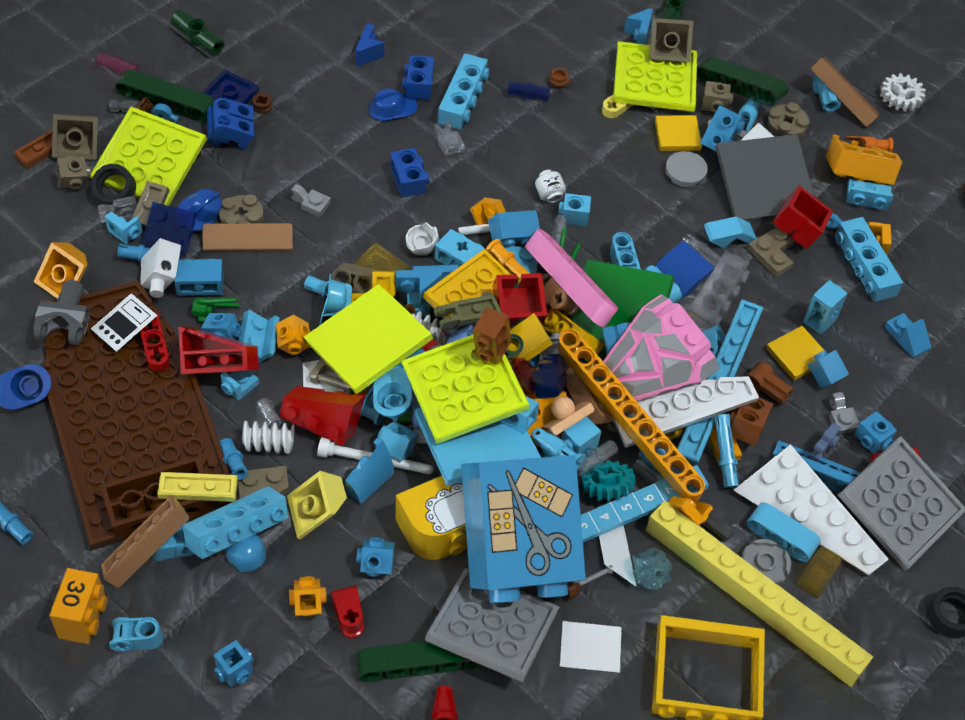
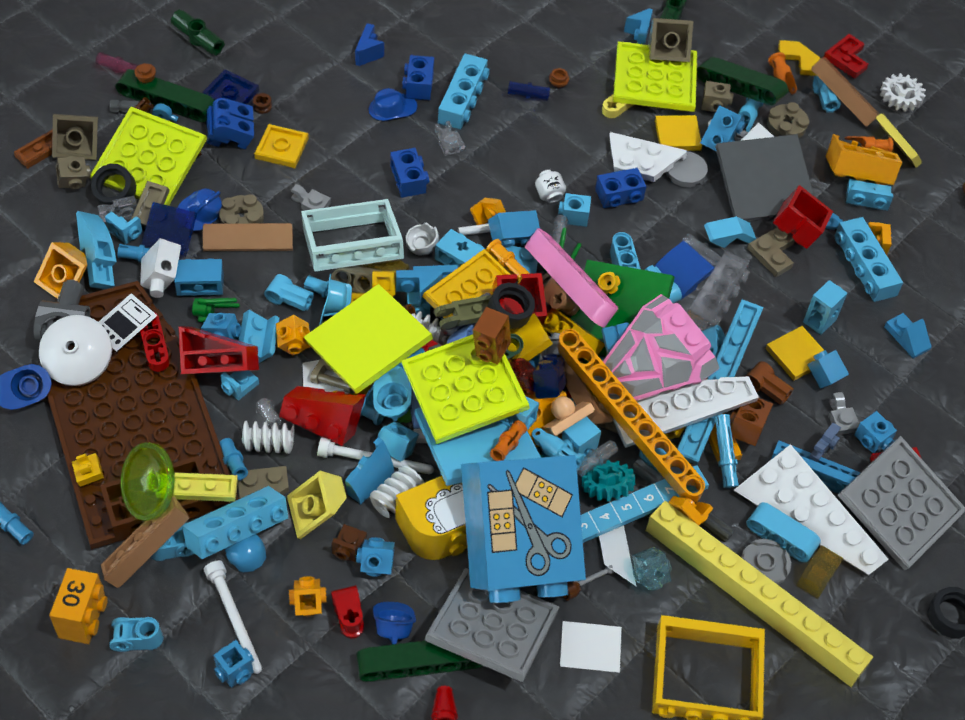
none -> white dish [39,315,112,386]
none -> yellow tile [72,453,104,487]
none -> medium azure slope [76,211,117,289]
none -> clear neon green dish [121,443,176,521]
none -> dark orange plate [135,63,156,83]
none -> white piece [203,560,262,674]
none -> yellow tile [254,124,309,168]
none -> medium azure piece [264,274,314,311]
none -> light aqua window [301,199,404,272]
none -> reddish brown bracket [332,524,367,562]
none -> white piece [370,466,424,518]
none -> blue piece [373,602,416,645]
none -> black tyre [488,283,535,329]
none -> orange pin [490,420,527,461]
none -> blue brick [595,167,646,208]
none -> yellow plate [598,272,620,294]
none -> white wing [609,132,687,182]
none -> orange piece [768,52,797,95]
none -> yellow tile [778,40,820,76]
none -> red plate [824,34,868,79]
none -> light yellow tile [876,114,922,168]

